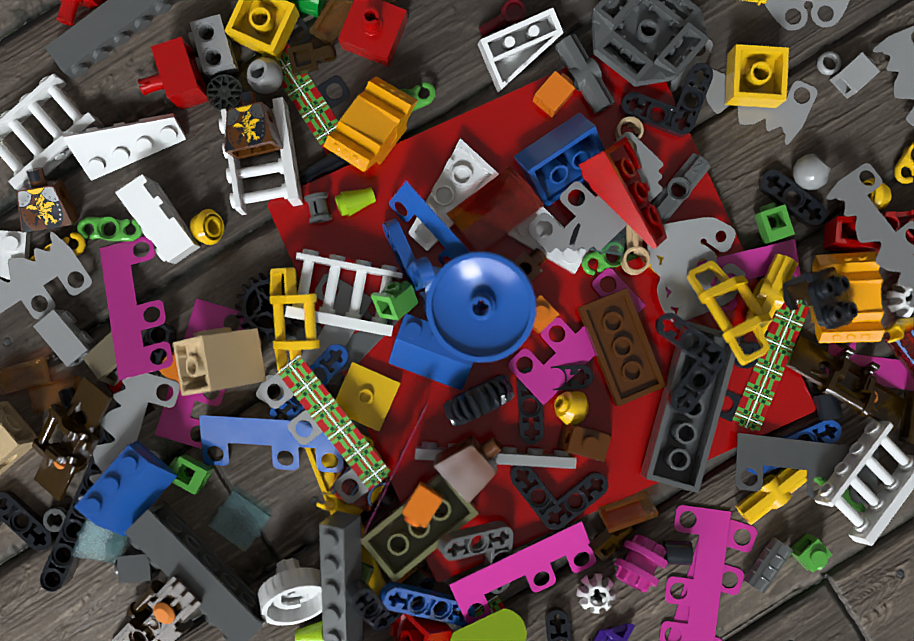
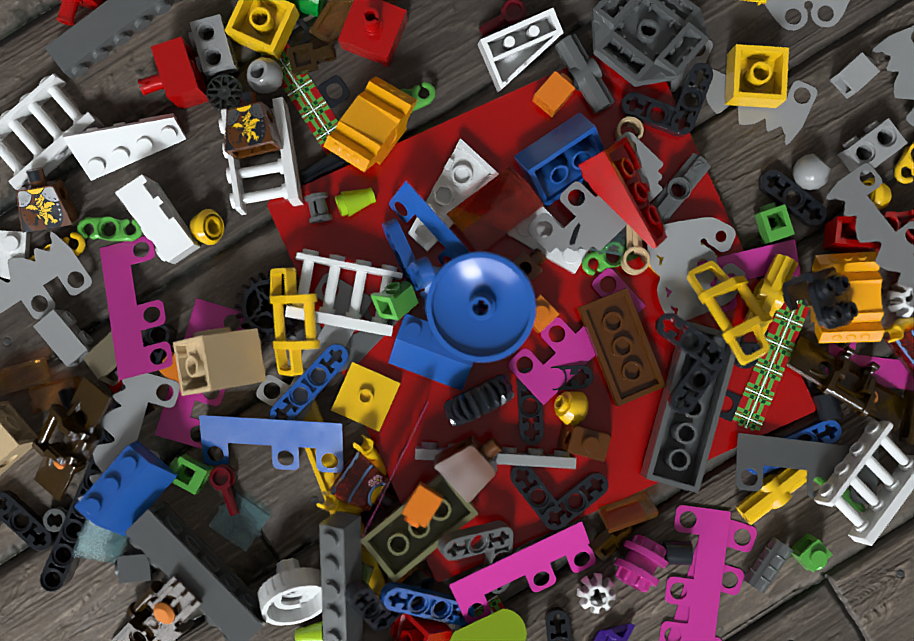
piece [259,355,392,504] -> none
light grey piece [817,51,841,75] -> none
none -> dark red plate [209,464,240,516]
none -> light grey brick [837,118,907,177]

